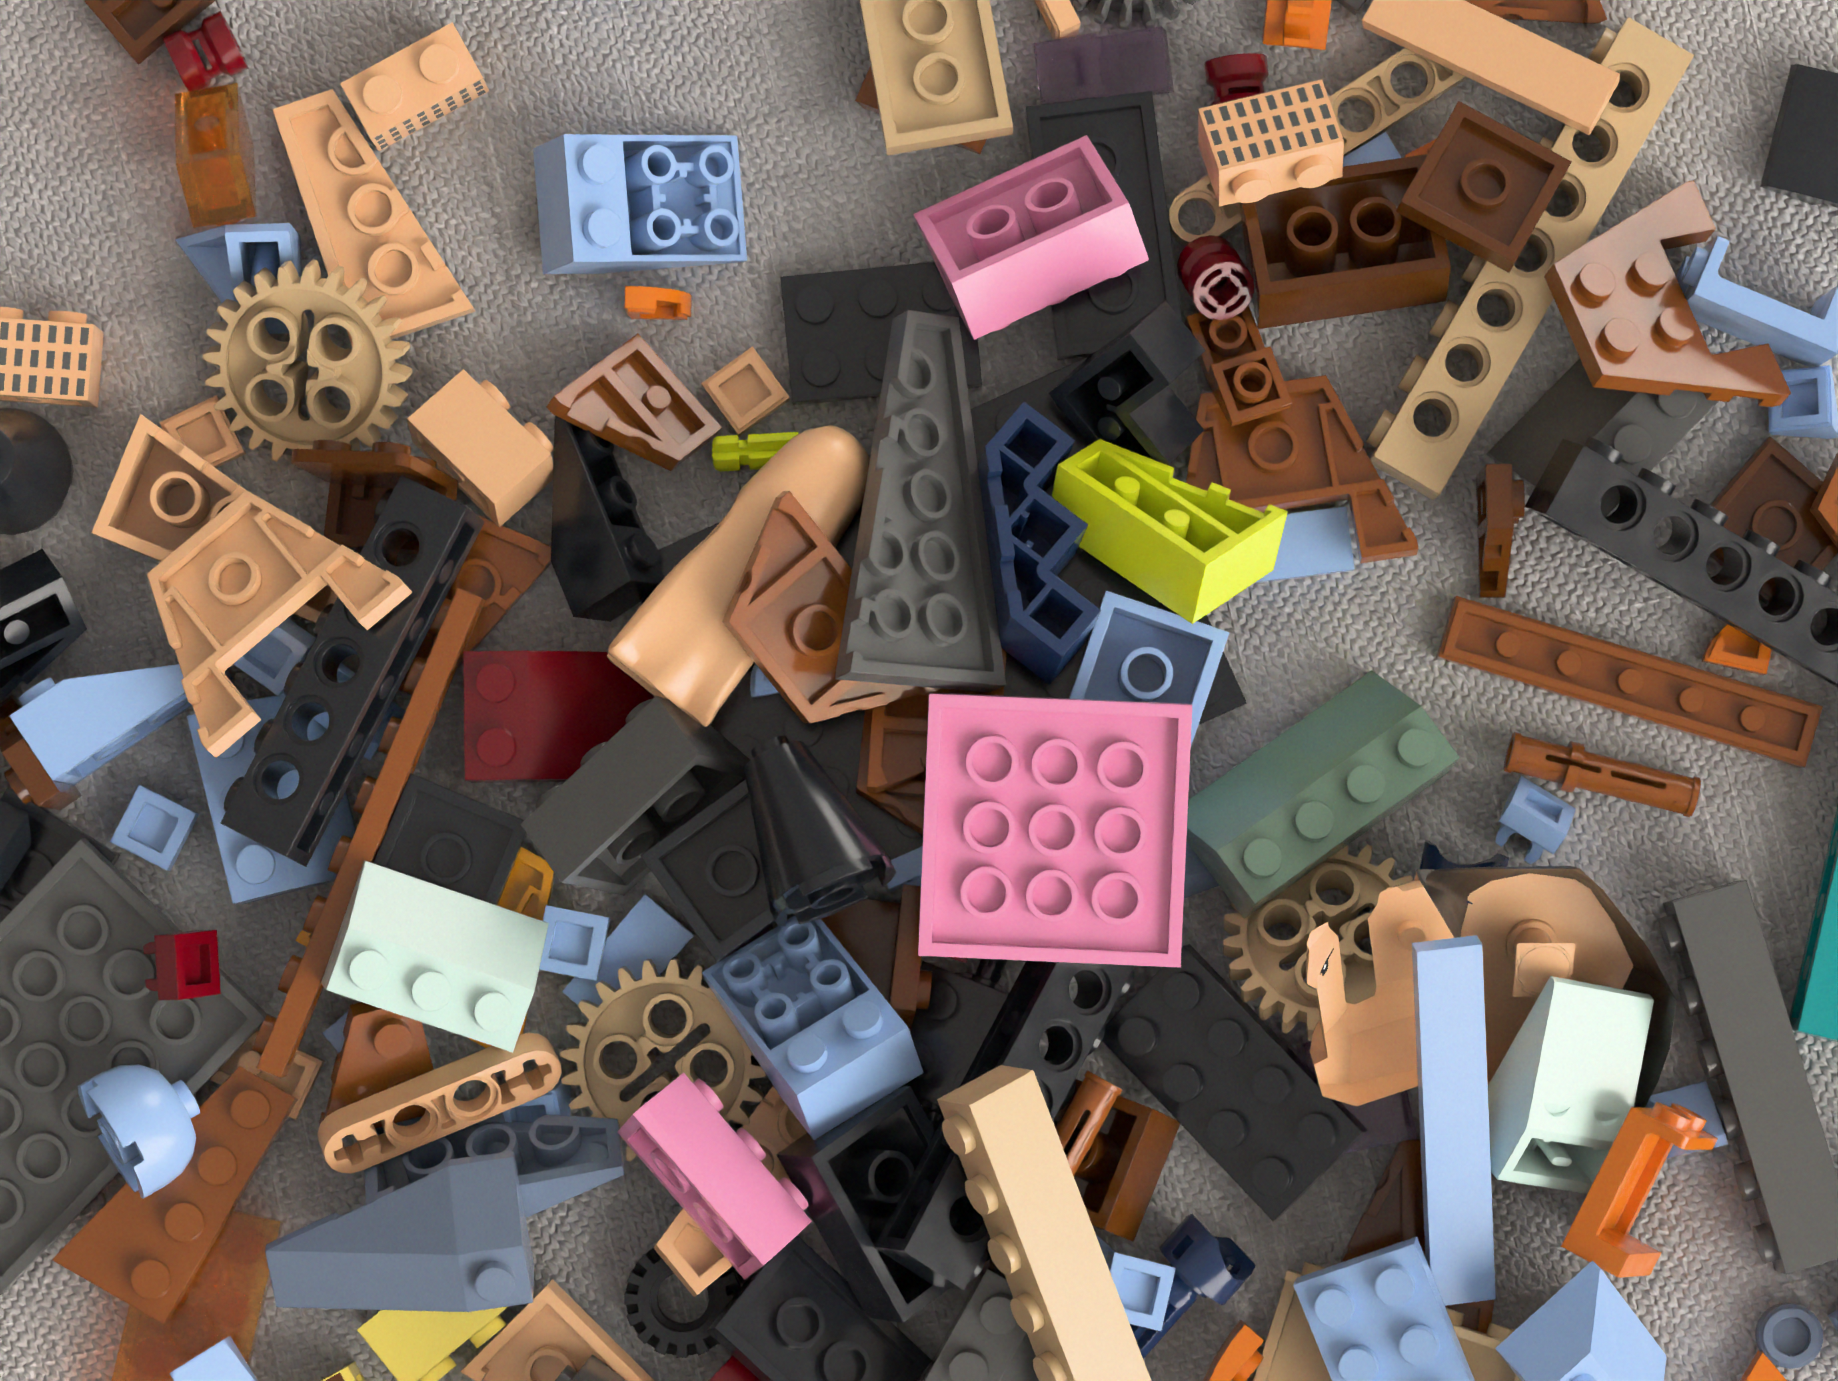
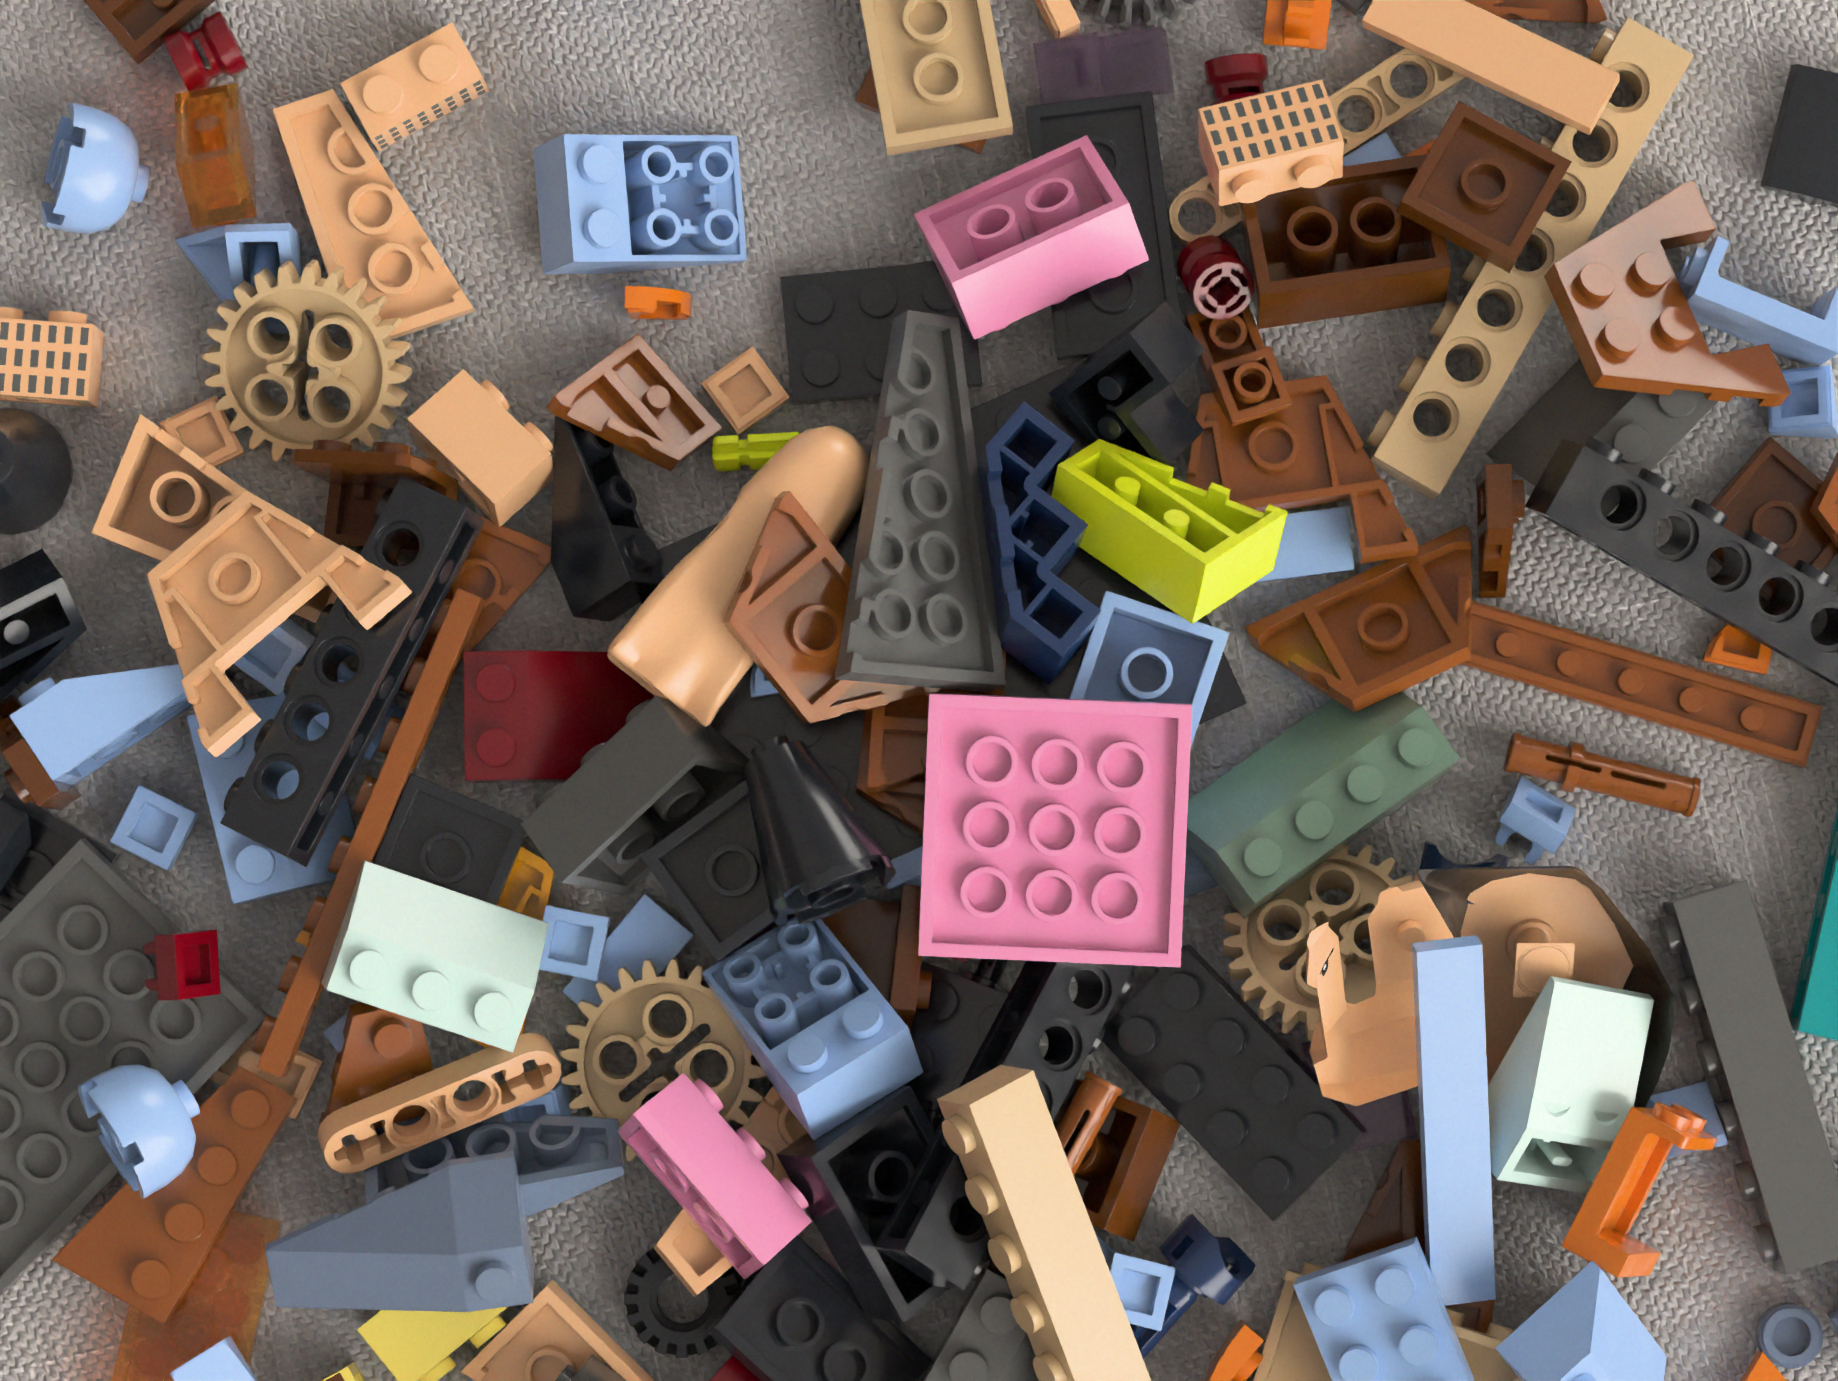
none -> light blue cylinder [41,102,150,234]
none -> dark orange wing [1245,524,1472,713]

